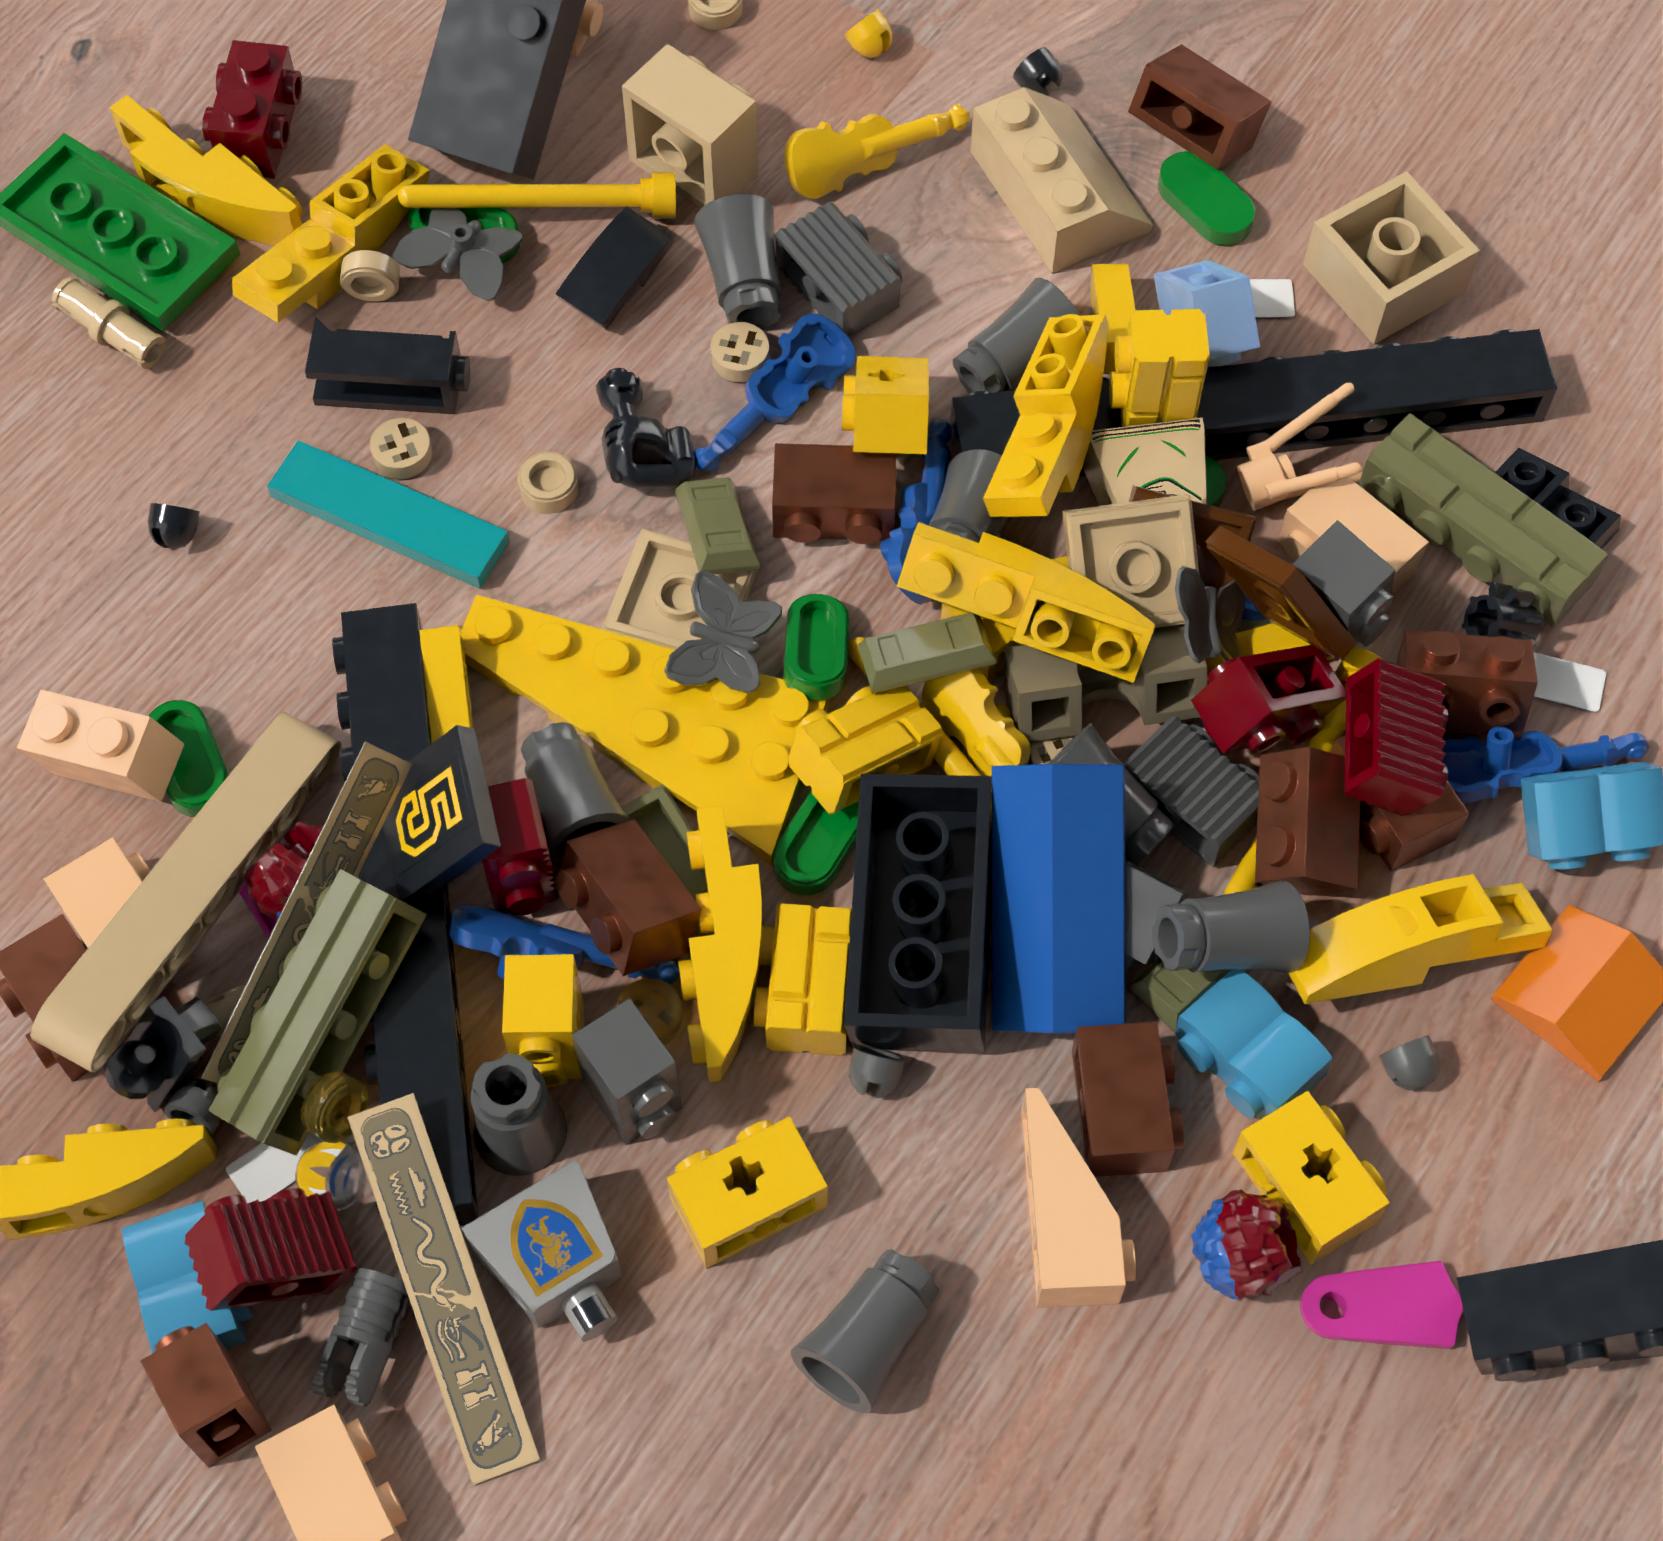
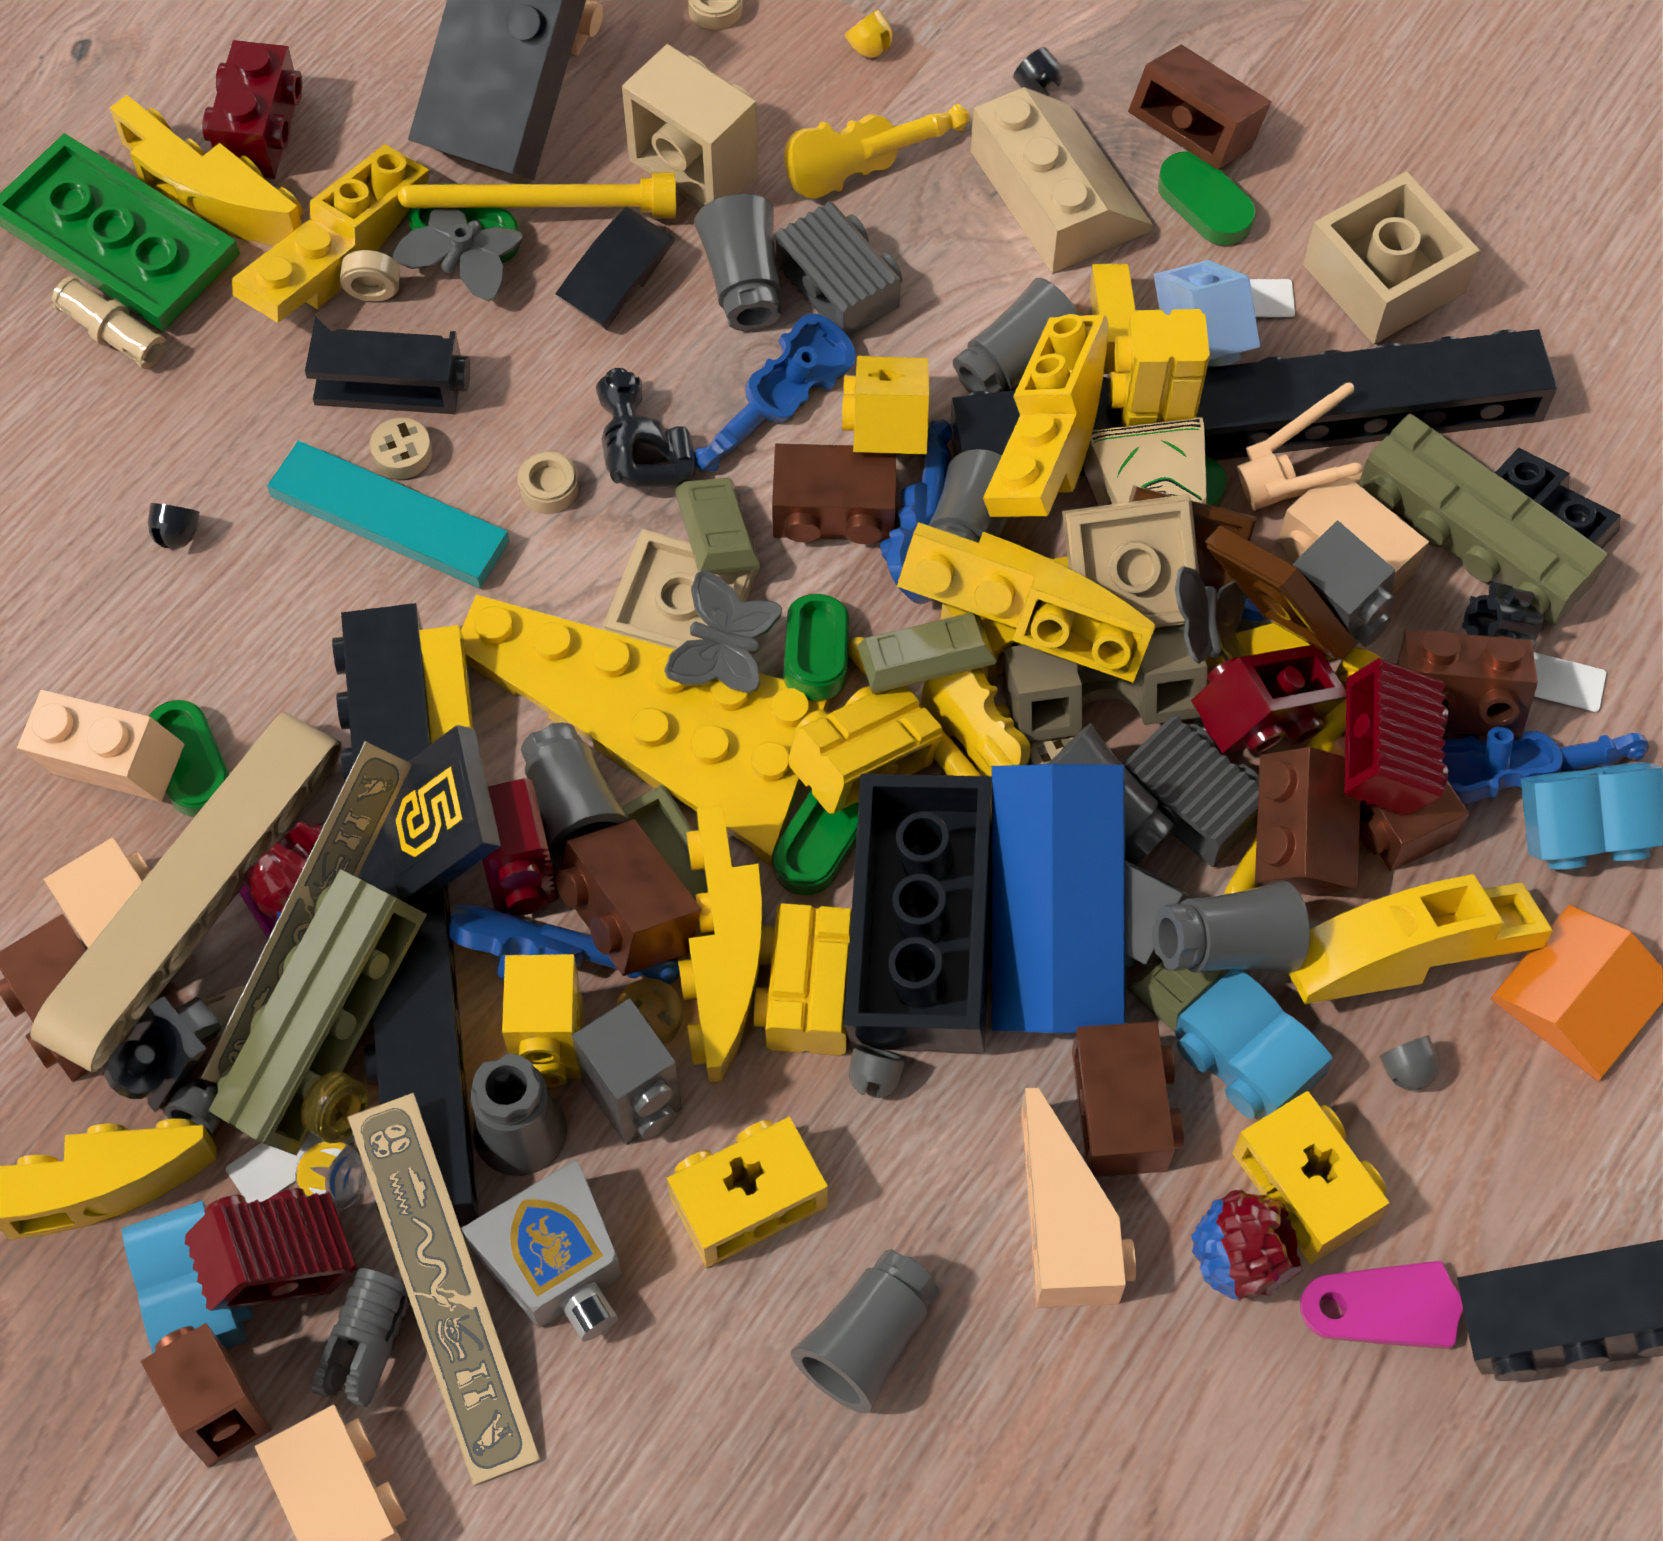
tan tile [710,322,770,382] -> none

